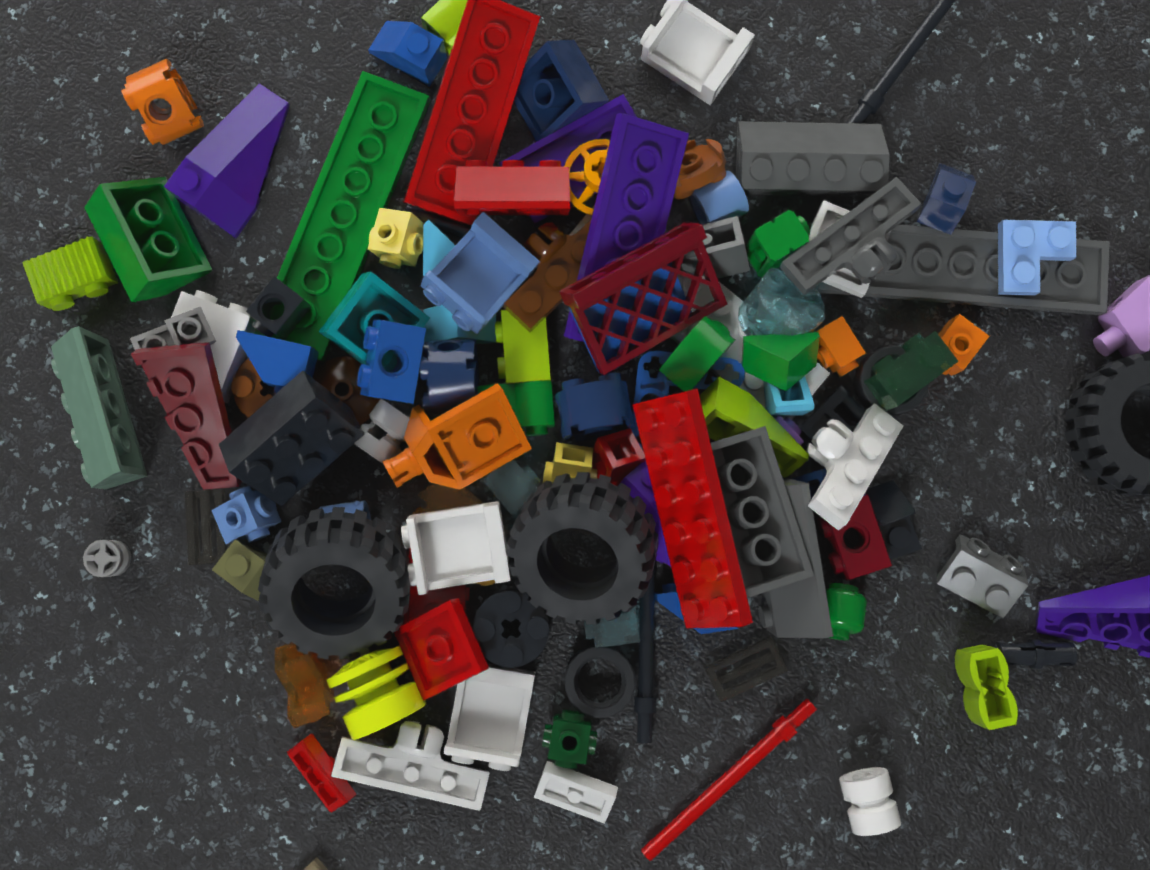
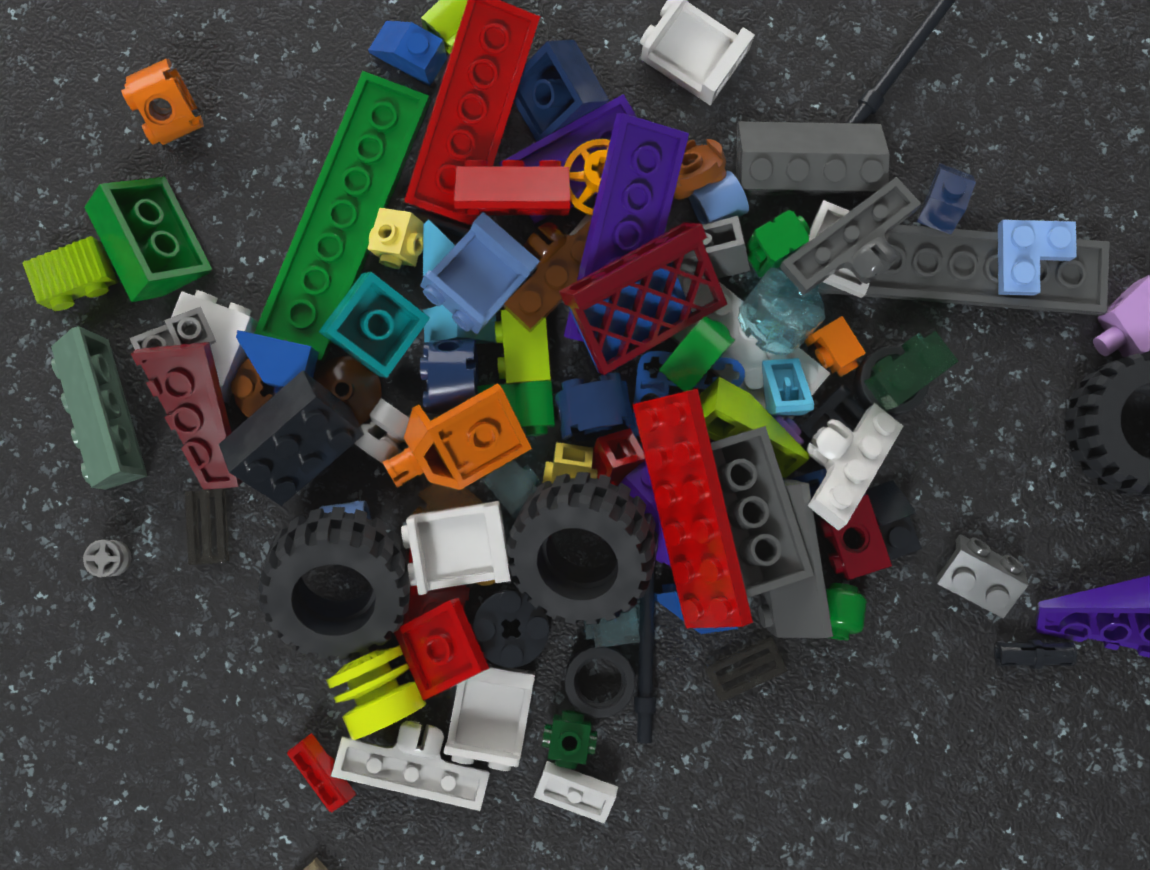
dark purple wedge [164,83,290,238] -> none
medium blue brick [212,486,282,544] -> none
olive slope [212,539,267,601] -> none
black brick [246,276,312,340] -> none
clear orange brick [275,642,335,728] -> none
blue brick [357,320,426,404] -> none
red bar [641,698,817,861] -> none
green slope [741,332,820,391] -> none
white wheel [839,767,901,836] -> none
orange brick [923,314,989,376] -> none
lime brick [955,645,1018,730] -> none

